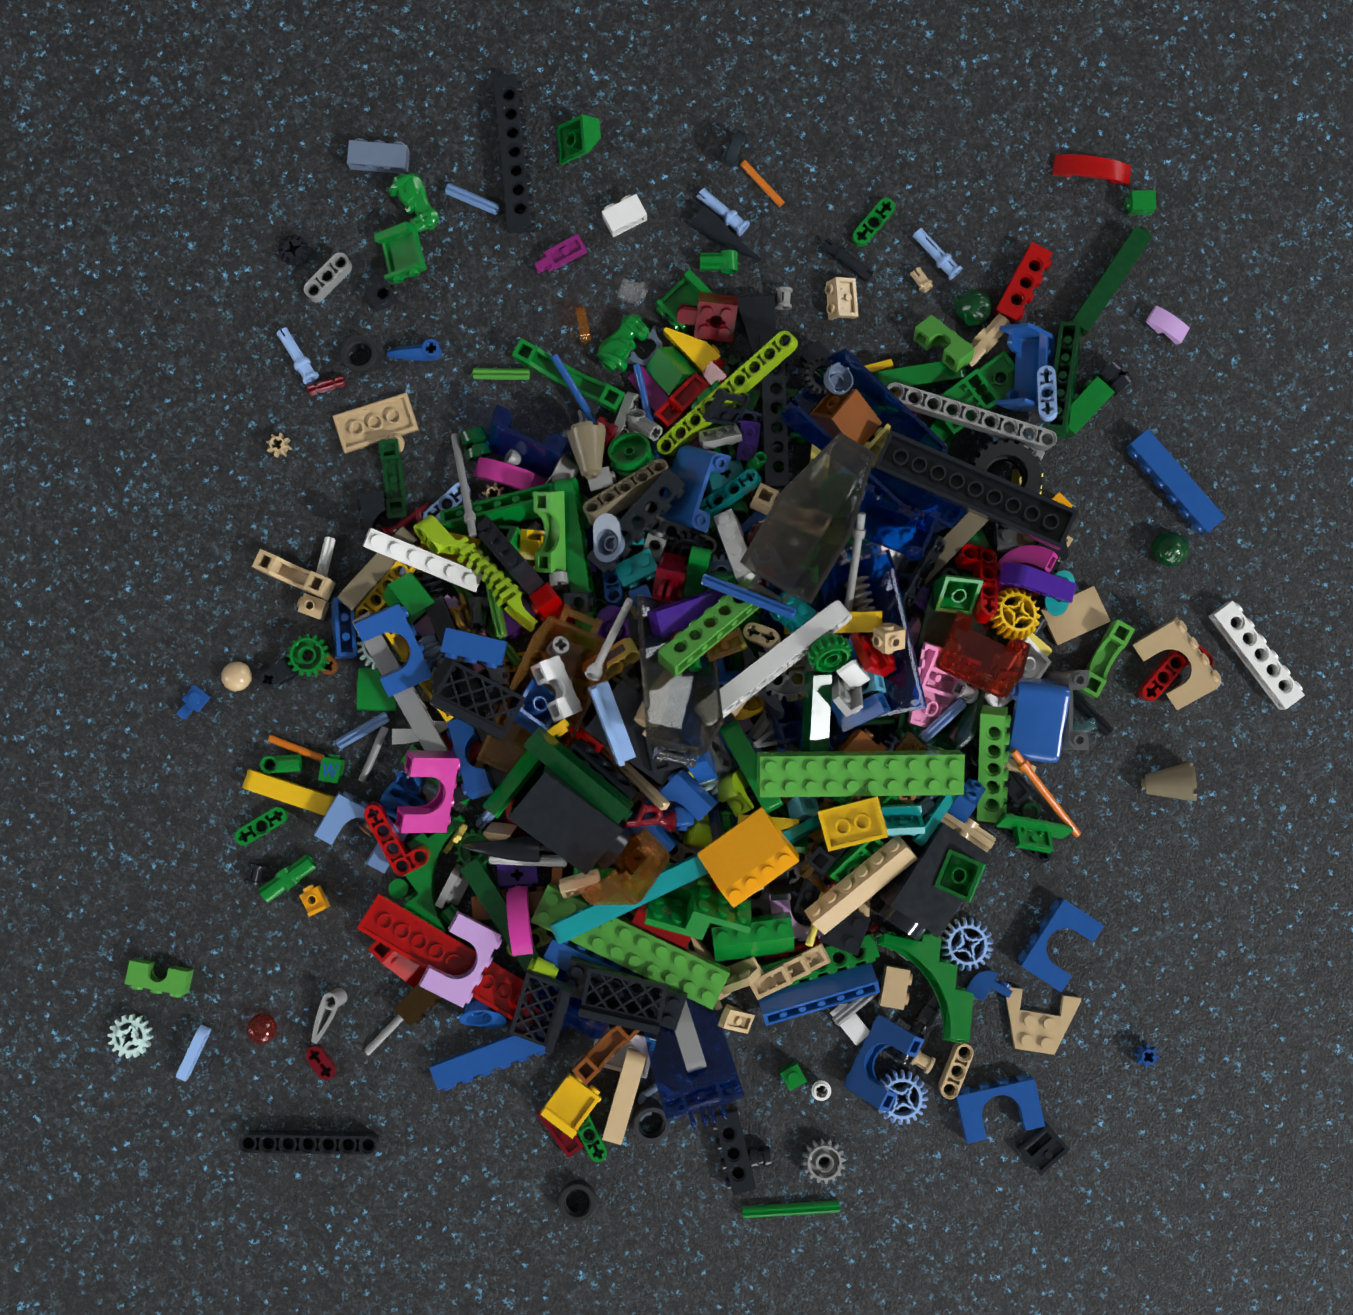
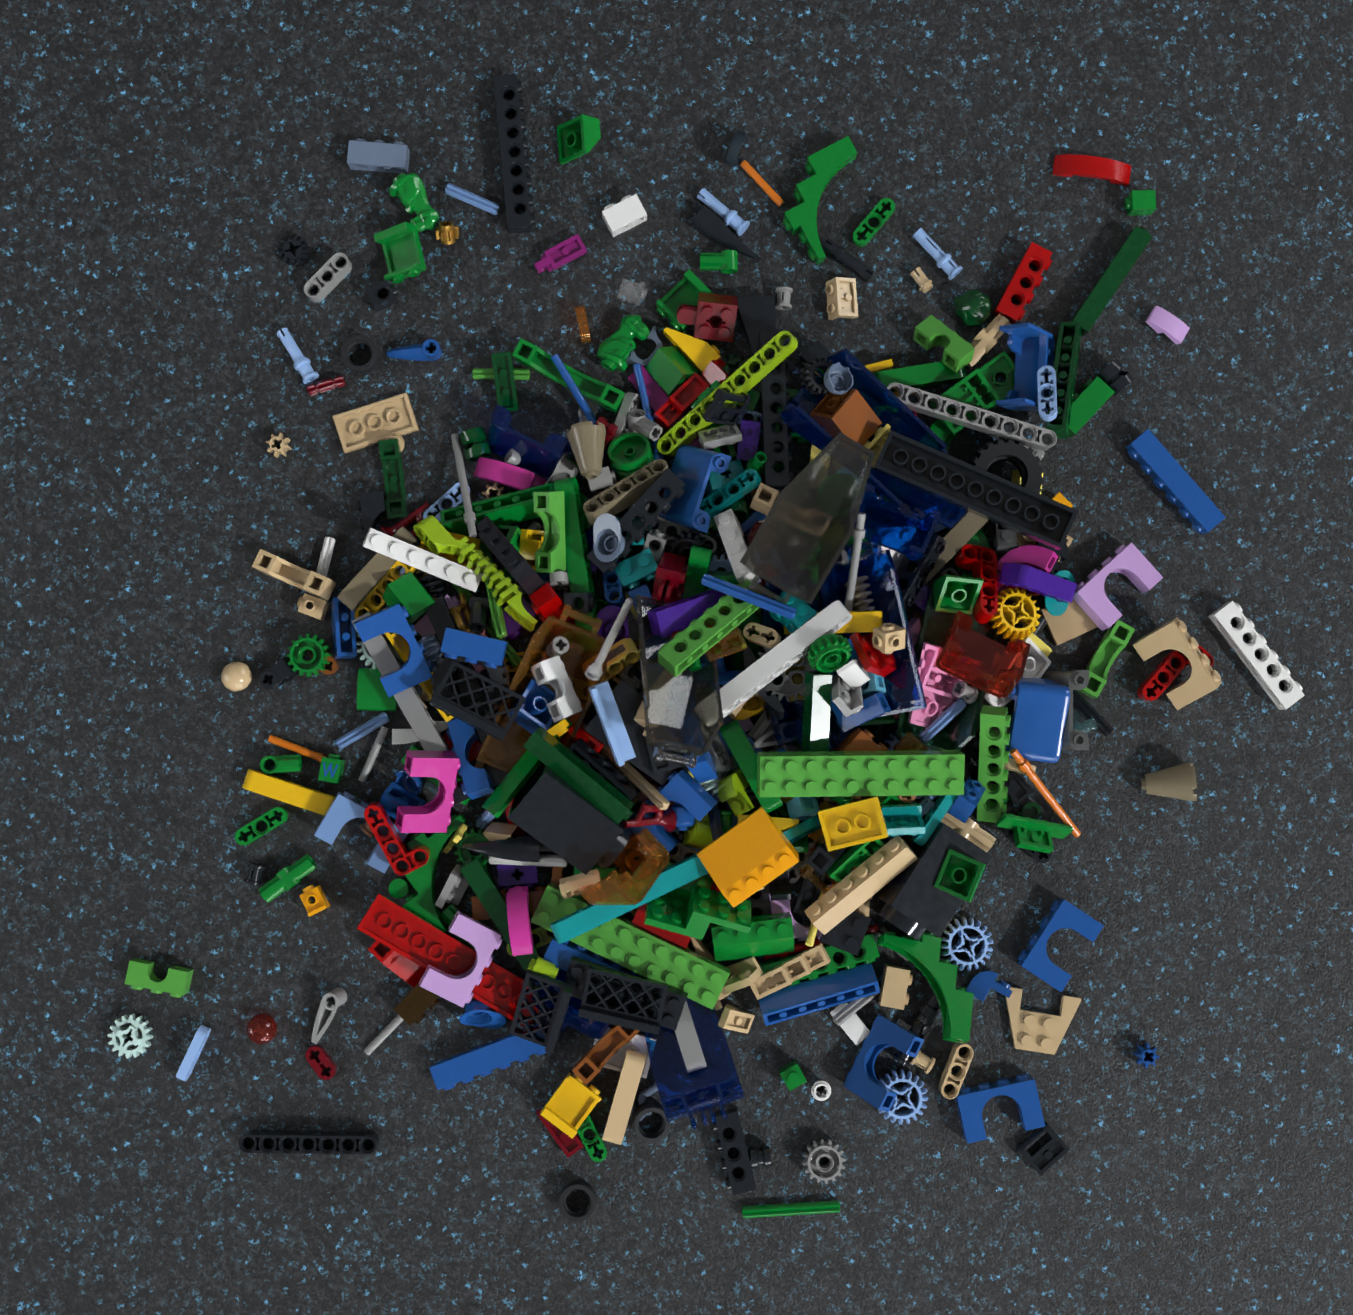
blue plate [176,685,211,720] -> none
dark green hair [1152,532,1189,567] -> none
none -> pearl gold gear [435,221,459,245]
none -> dark green plate [491,351,519,412]
none -> green arch [782,136,857,265]
none -> lavender arch [1073,542,1163,631]

